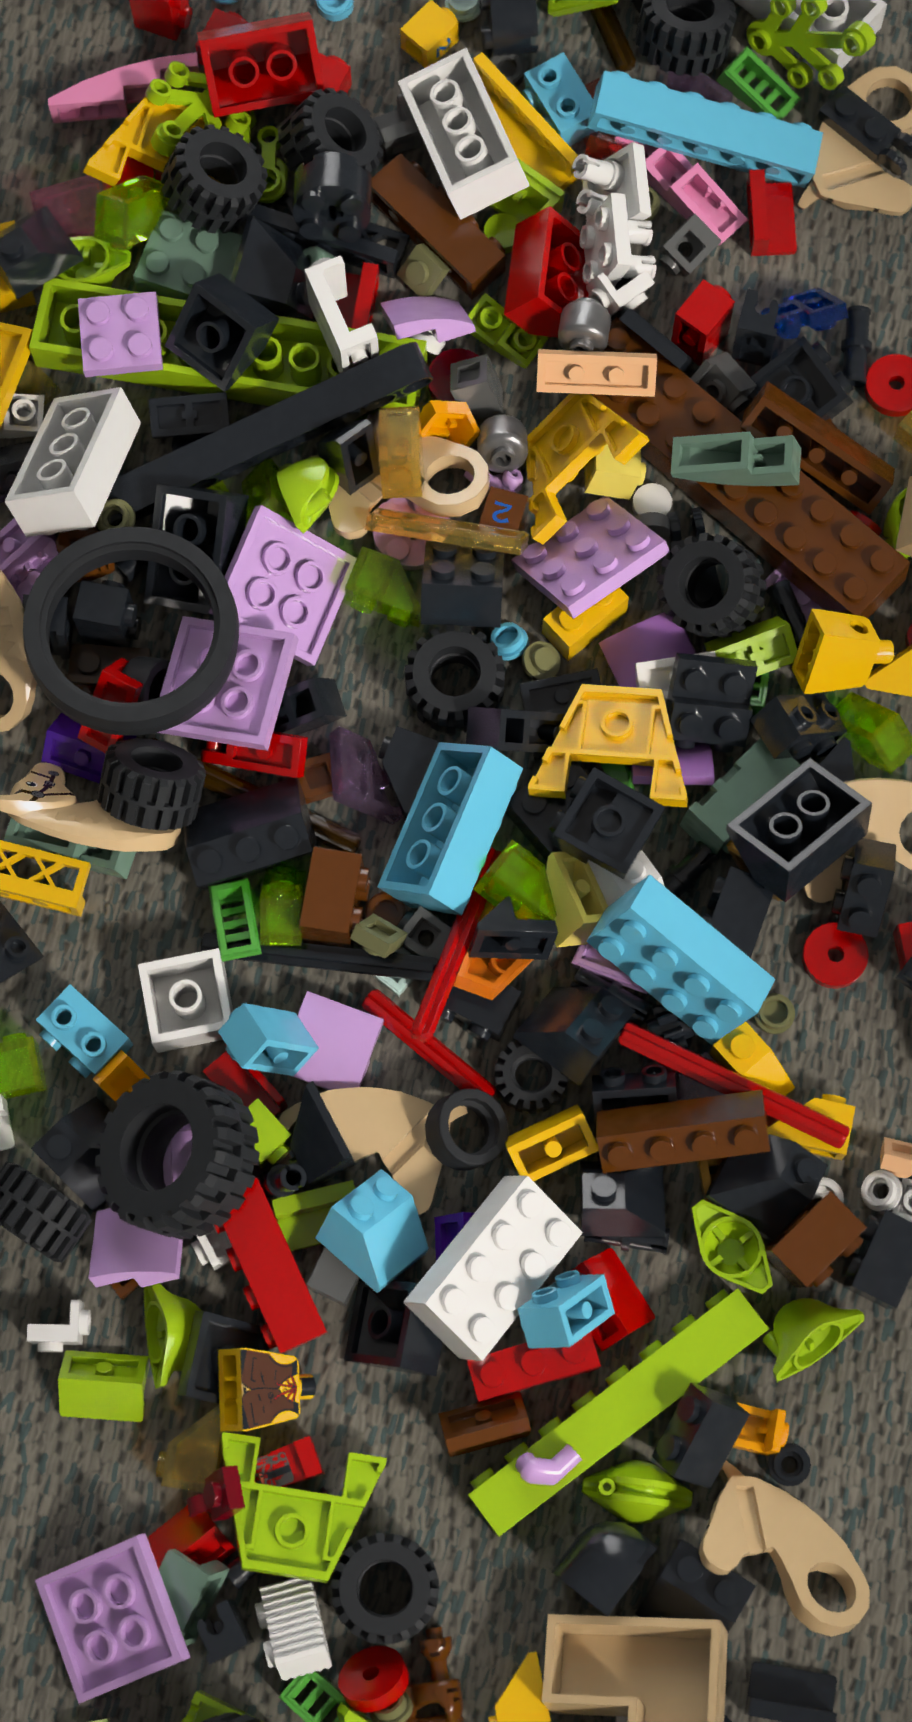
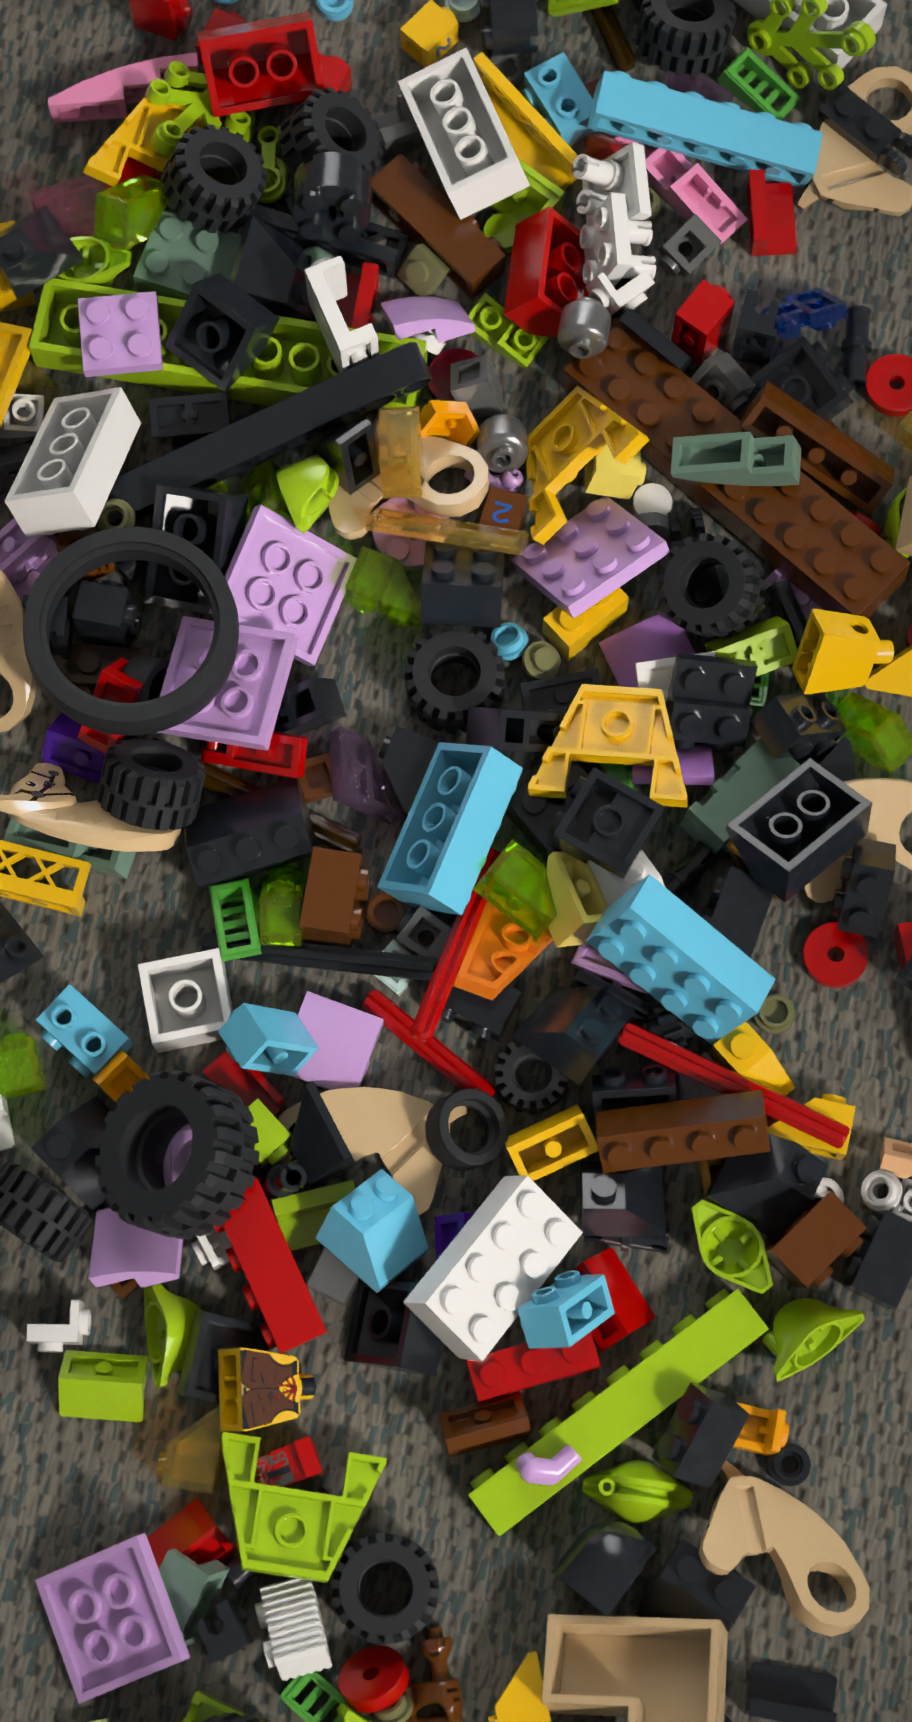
dark red plate [187,1465,245,1521] -> none
olive plate [350,914,408,958] -> none
black slope [468,896,558,960] -> none
light nougat plate [536,349,657,397] -> none

